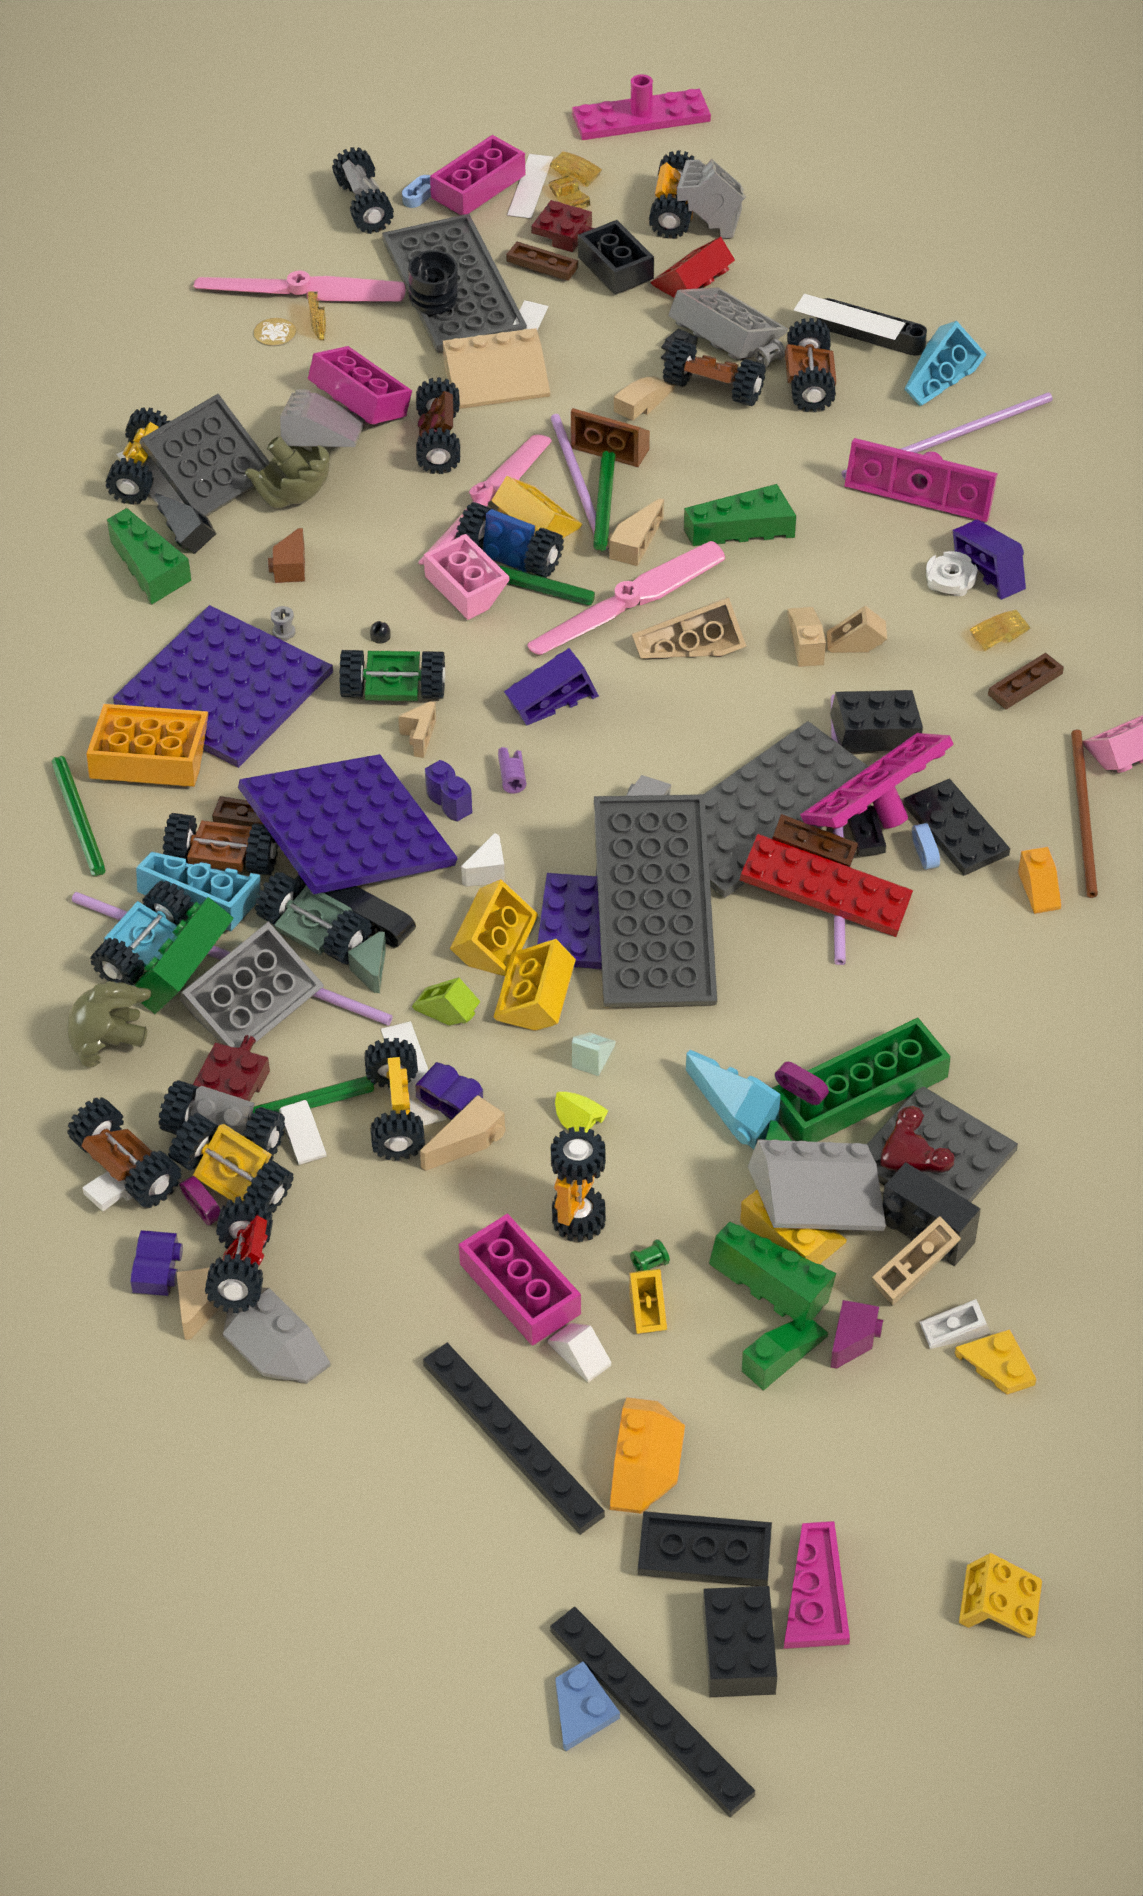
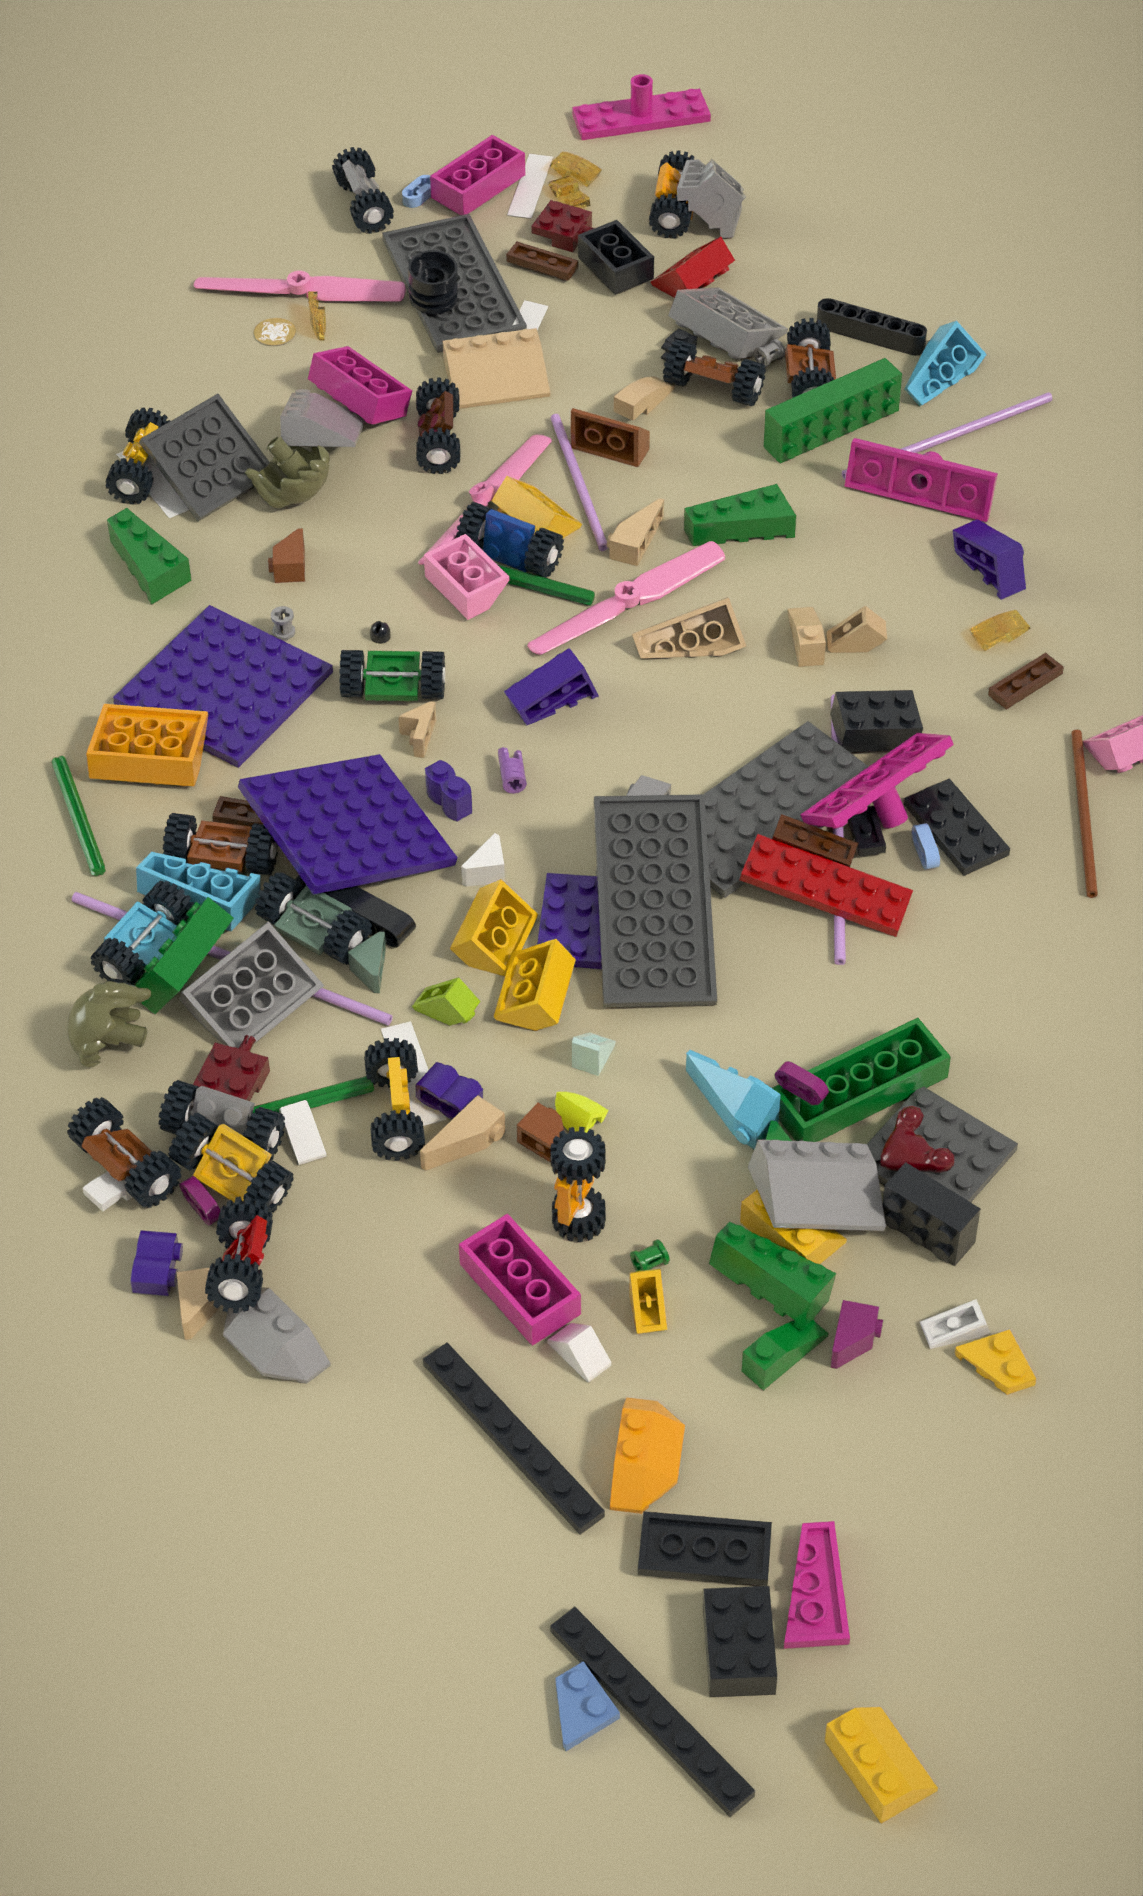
black slope [154,493,217,554] -> none
green axle [593,451,615,551] -> none
white sticker [794,294,905,340] -> none
tan slope [872,1216,961,1306] -> none
white plate [926,551,977,596] -> none
yellow bracket [959,1553,1042,1638] -> none
light orange slope [1018,847,1061,914] -> none
none -> dark orange slope [516,1102,564,1163]
none -> green brick [763,358,902,464]
none -> yellow slope [825,1707,938,1824]

